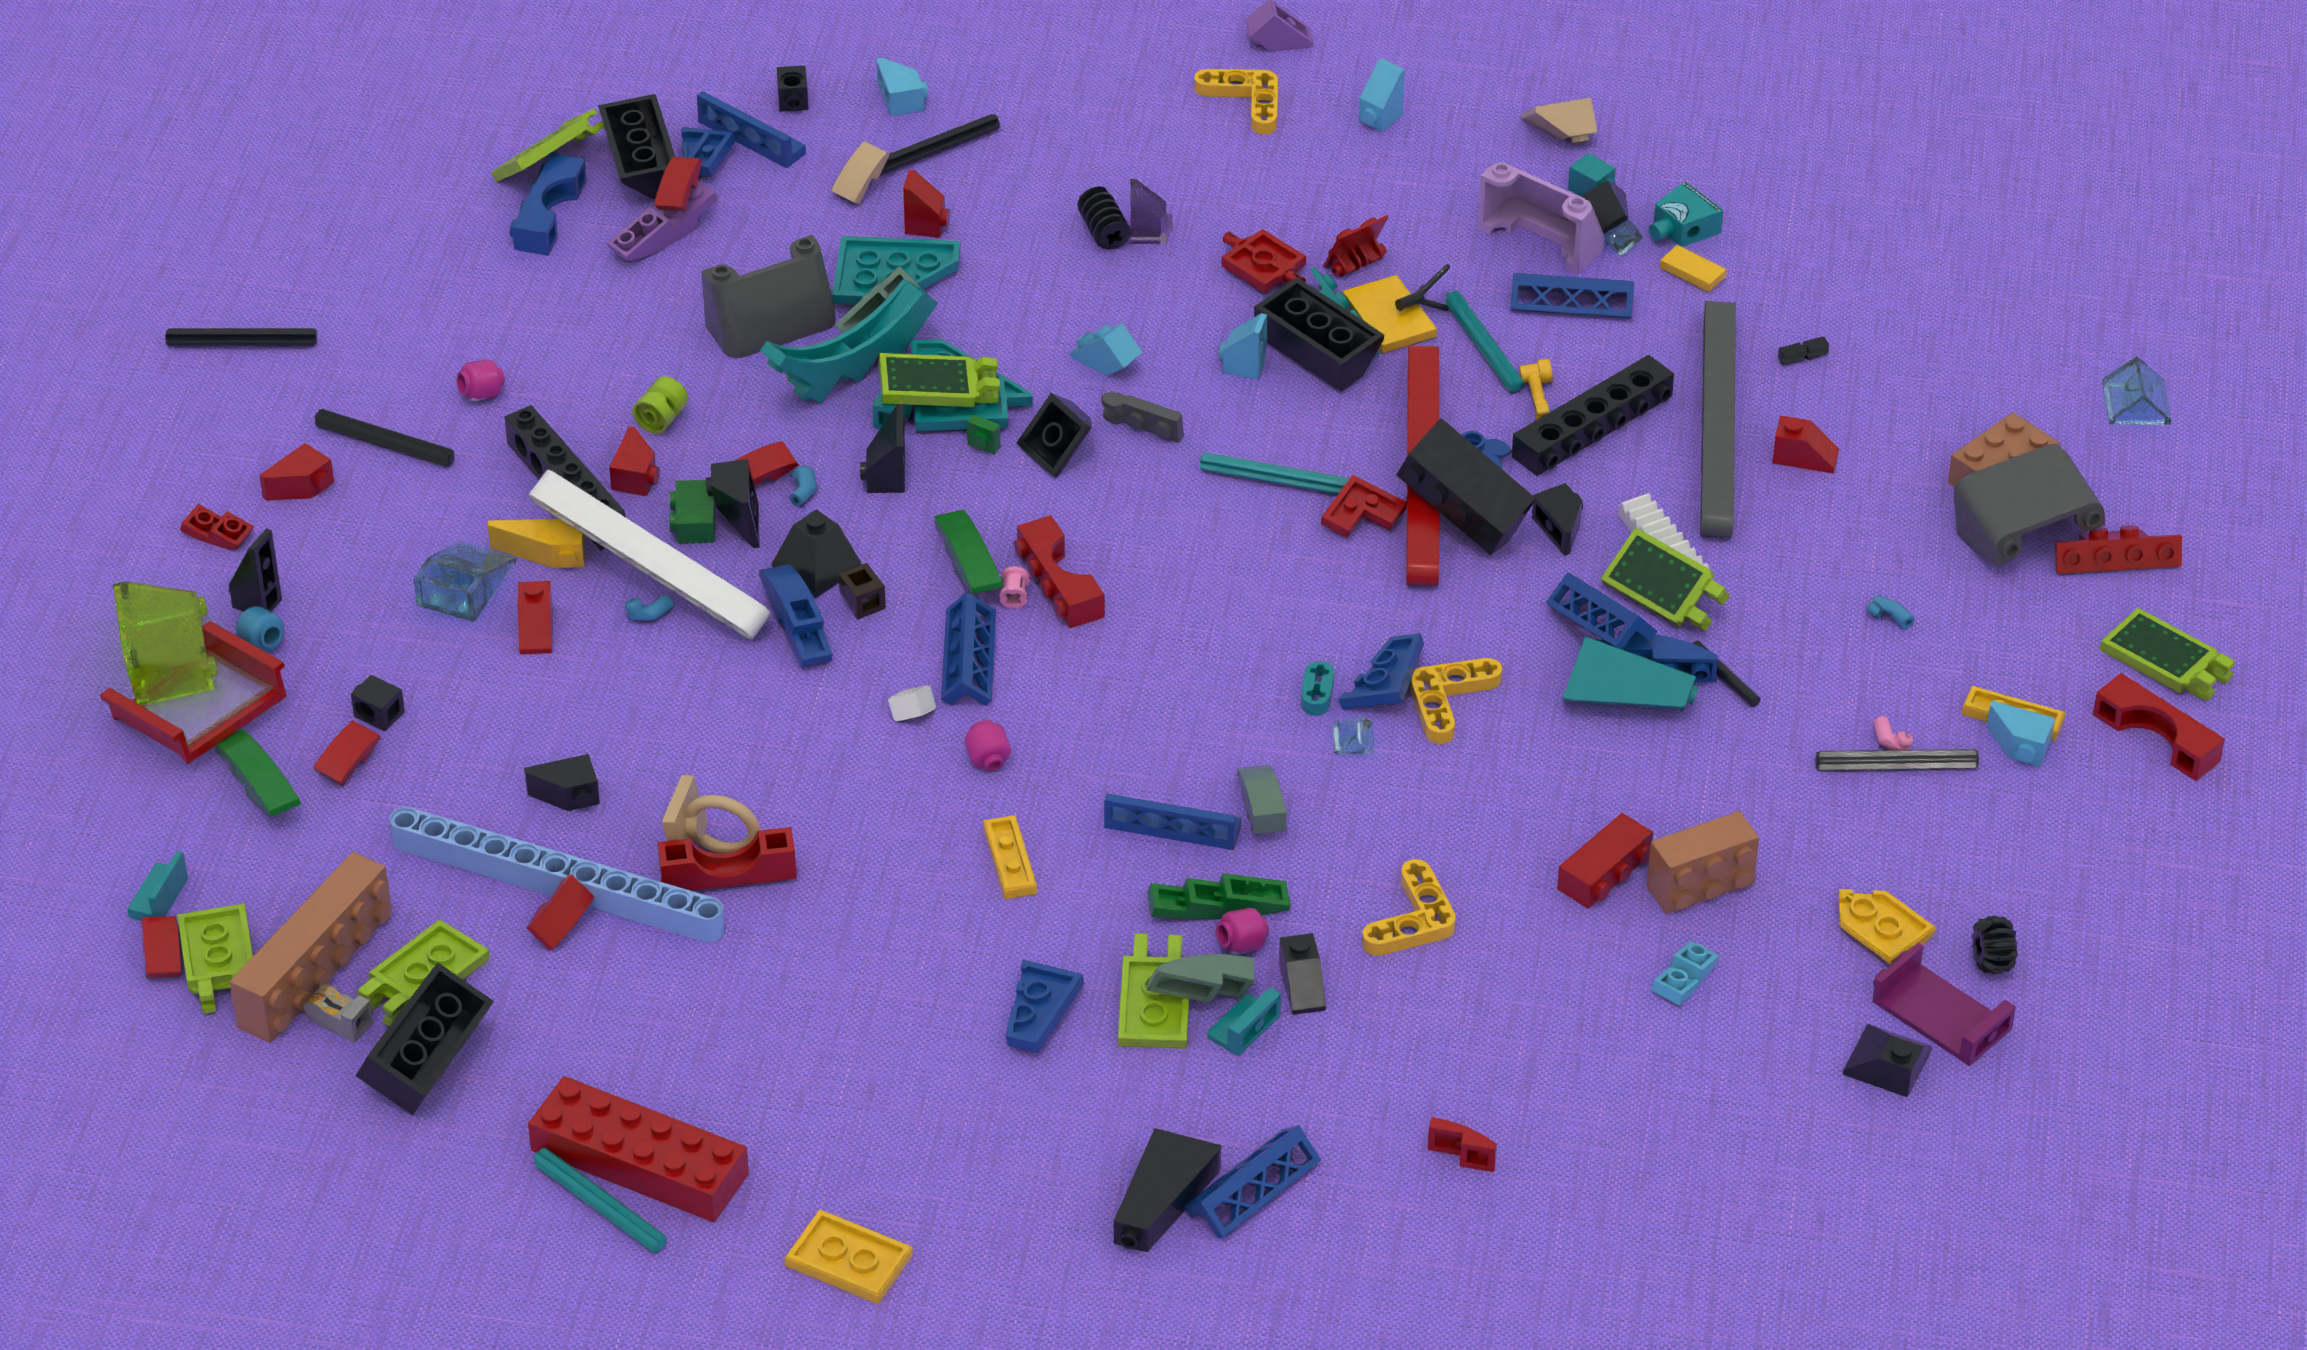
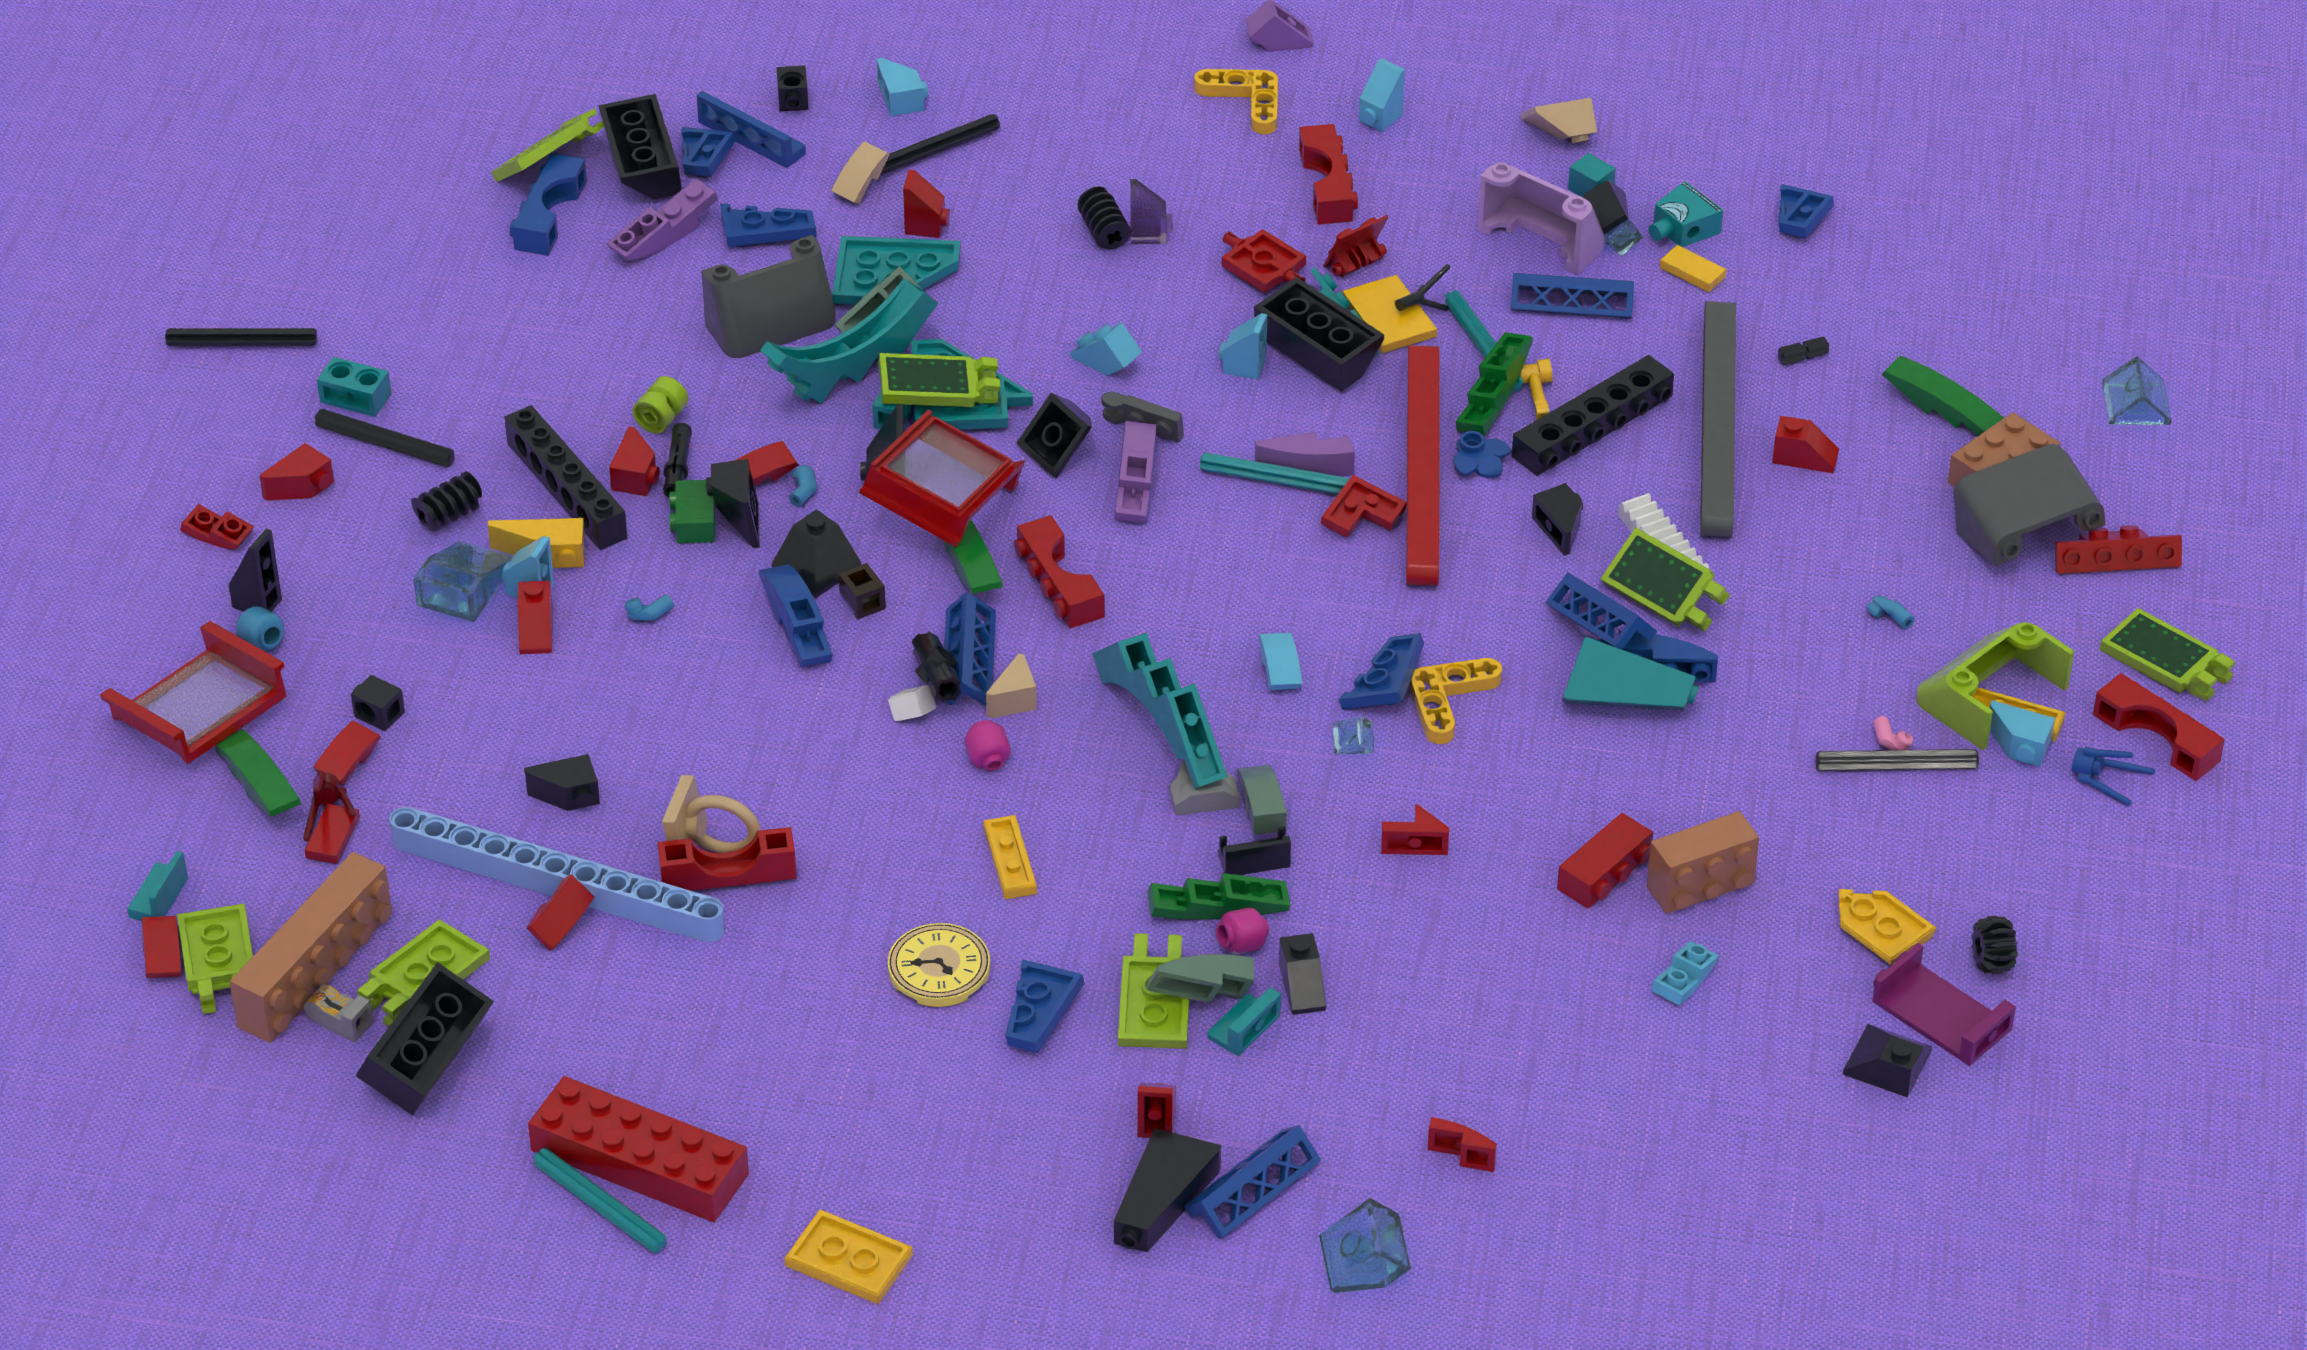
clear neon green windscreen [113,581,218,706] -> none
dark pink head [456,359,505,402] -> none
white beam [528,470,771,640] -> none
red slope [654,157,702,211] -> none
green plate [967,415,1001,455] -> none
bright pink bush [999,566,1030,609] -> none
blue fence [1104,793,1241,850] -> none
teal beam [1301,661,1334,716] -> none
yellow beam [1362,859,1456,956] -> none
black slope [1396,418,1536,555] -> none
black bar [1692,640,1761,707] -> none
none -> dark red plant [303,771,356,842]
none -> red tile [305,803,360,864]
none -> teal brick [317,357,392,417]
none -> black piece [411,471,482,532]
none -> medium azure slope [502,536,554,598]
none -> black pin [663,423,692,498]
none -> blue wing [720,203,817,247]
none -> piece [859,409,1025,547]
none -> tile [888,923,990,1007]
none -> black piece [912,631,961,703]
none -> tan slope [986,653,1037,718]
none -> arch [1092,632,1228,789]
none -> medium lavender slope [1114,421,1156,523]
none -> red slope [1137,1083,1176,1138]
none -> light grey slope [1170,760,1241,815]
none -> black hinge [1218,826,1291,875]
none -> medium lavender slope [1255,432,1355,476]
none -> medium azure slope [1258,633,1303,690]
none -> red arch [1299,124,1358,225]
none -> clear light blue slope [1319,1198,1411,1293]
none -> red slope [1381,804,1449,855]
none -> green slope [1455,332,1533,436]
none -> blue wing [1779,184,1834,238]
none -> green slope [1882,355,2004,436]
none -> lime windscreen [1916,622,2074,750]
none -> blue plant [2072,746,2155,805]

